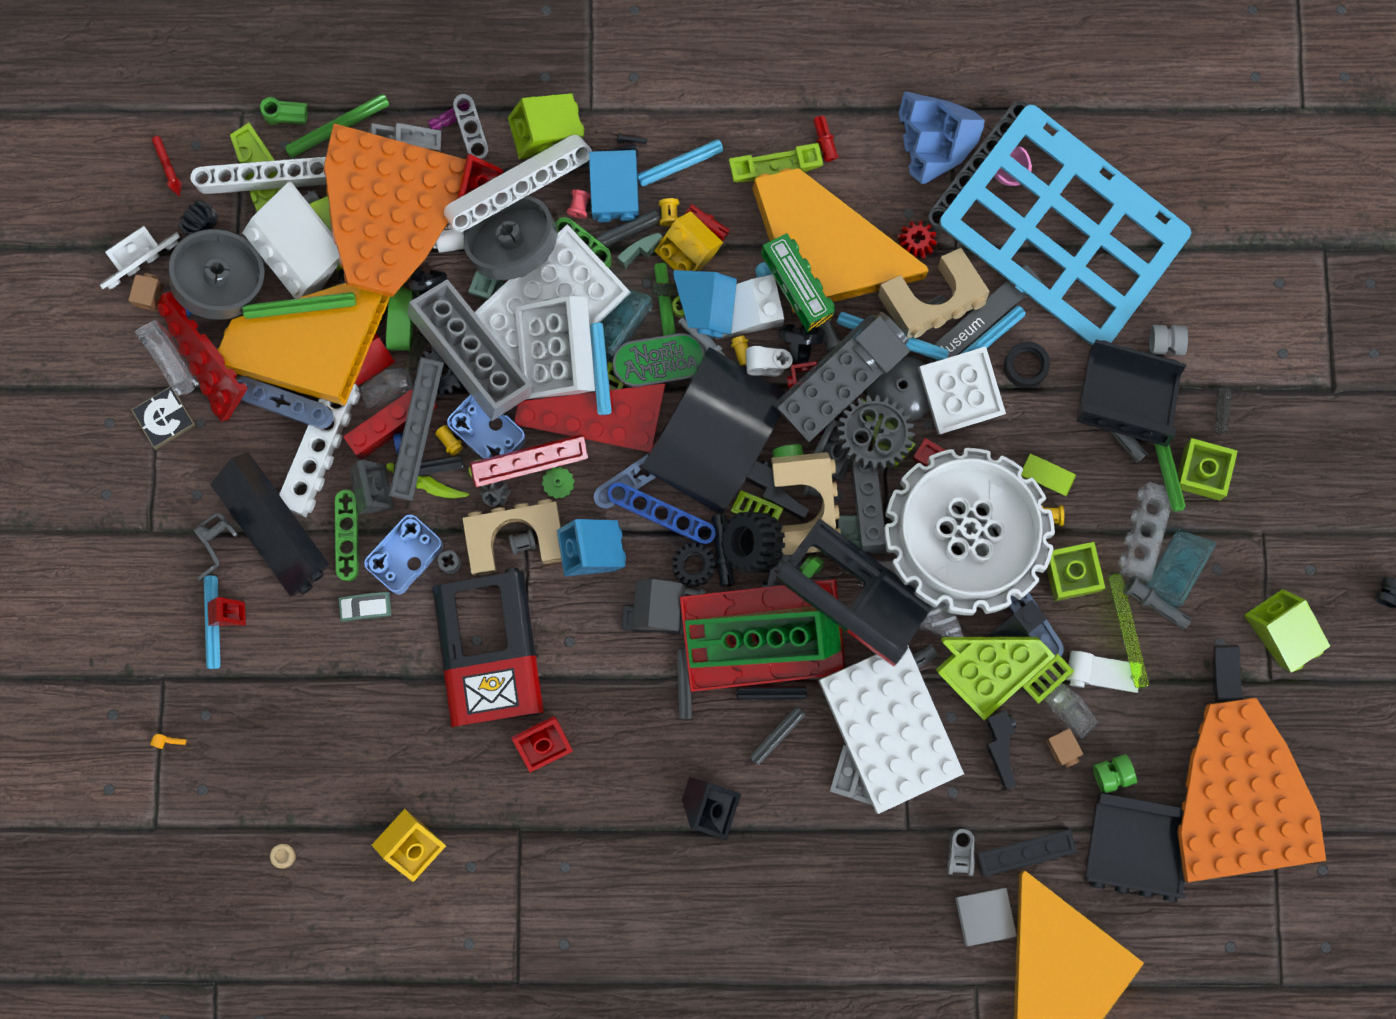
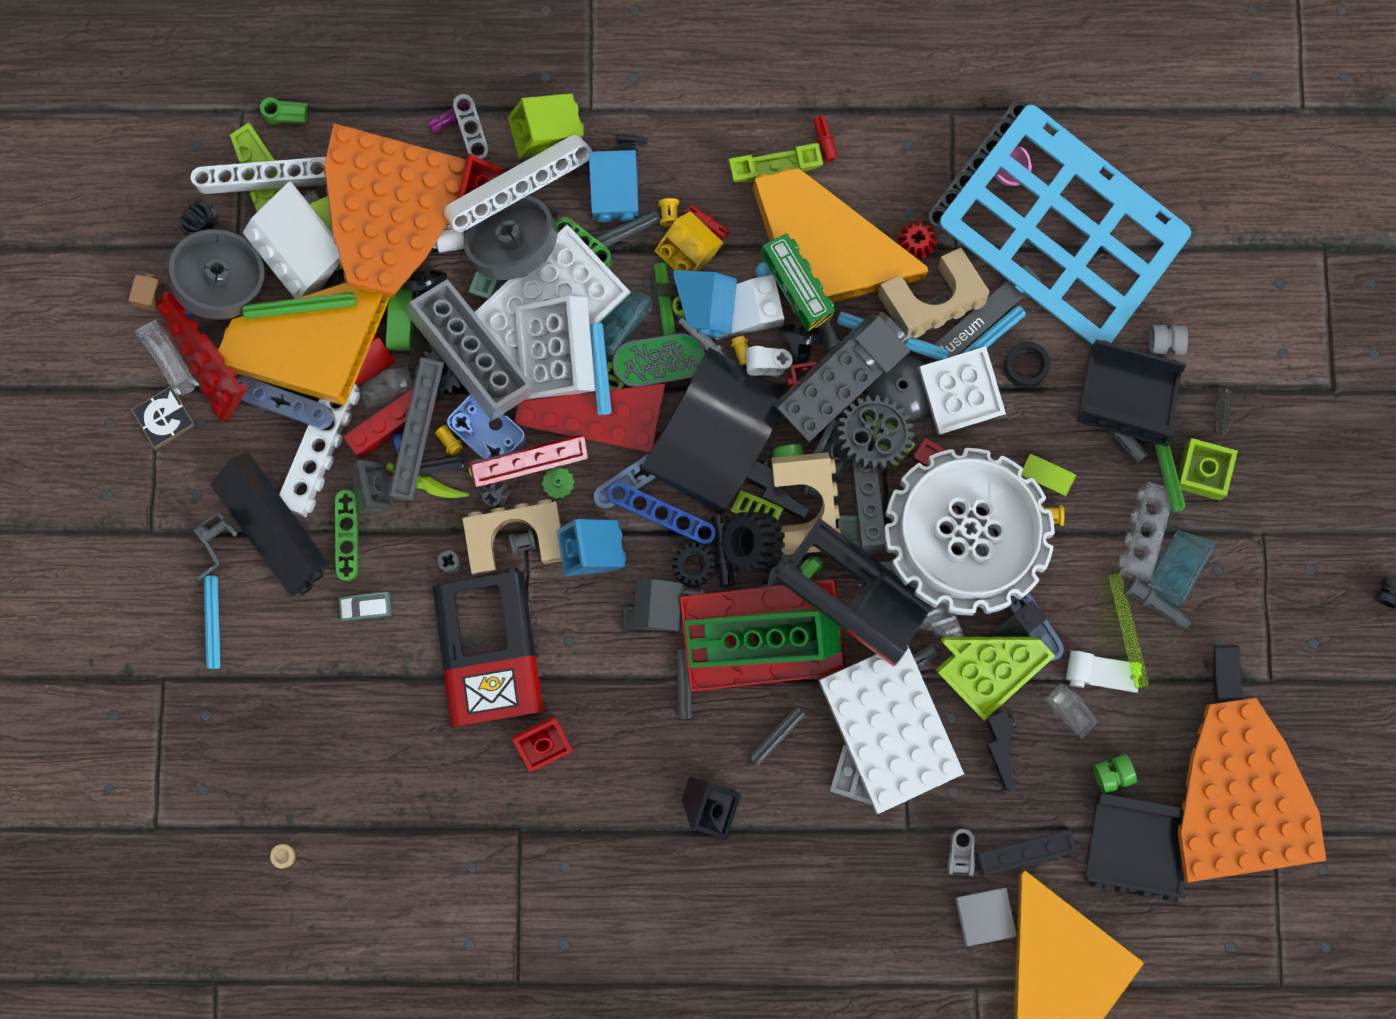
white bracket [100,226,180,290] -> none
light orange hand [150,734,187,749] -> none
red piece [152,136,182,197] -> none
red slope [208,597,246,626] -> none
bright green axle [285,94,389,158] -> none
light blue axle [364,515,444,595] -> none
light grey slope [368,123,441,152] -> none
yellow slope [372,809,446,882] -> none
coral bush [566,189,591,219] -> none
sand green slope [617,233,662,269] -> none
medium azure axle [638,140,723,186] -> none
black axle [736,686,807,700] -> none
medium blue brick [899,92,985,184] -> none
lime slope [1022,653,1074,704] -> none
medium nougat brick [1045,728,1083,768] -> none
lime brick [1047,542,1105,601] -> none
slope [1244,589,1330,673] -> none

